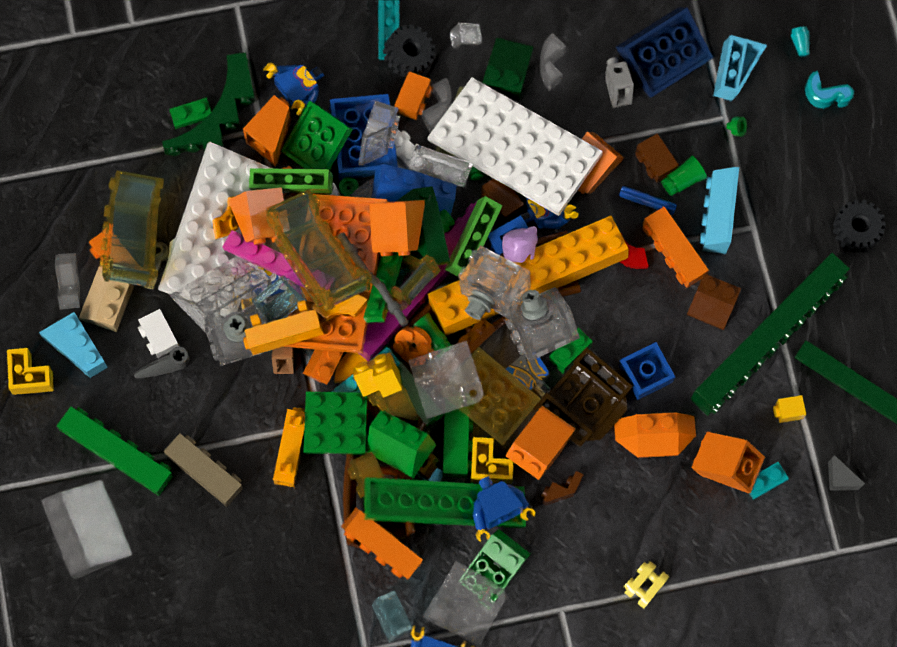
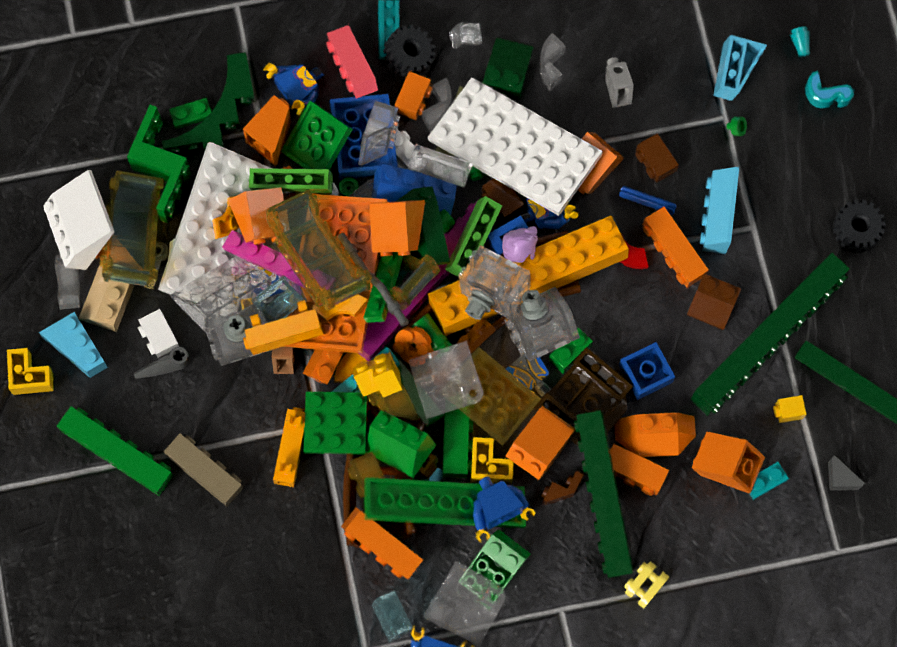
clear slope [41,480,132,579] -> none
dark blue slope [616,7,713,98] -> none
green plant [661,156,707,196] -> none
none -> white slope [44,170,114,270]
none -> green bracket [127,105,191,223]
none -> coral brick [326,25,378,99]
none -> dark green brick [574,410,634,578]
none -> orange brick [610,444,669,496]

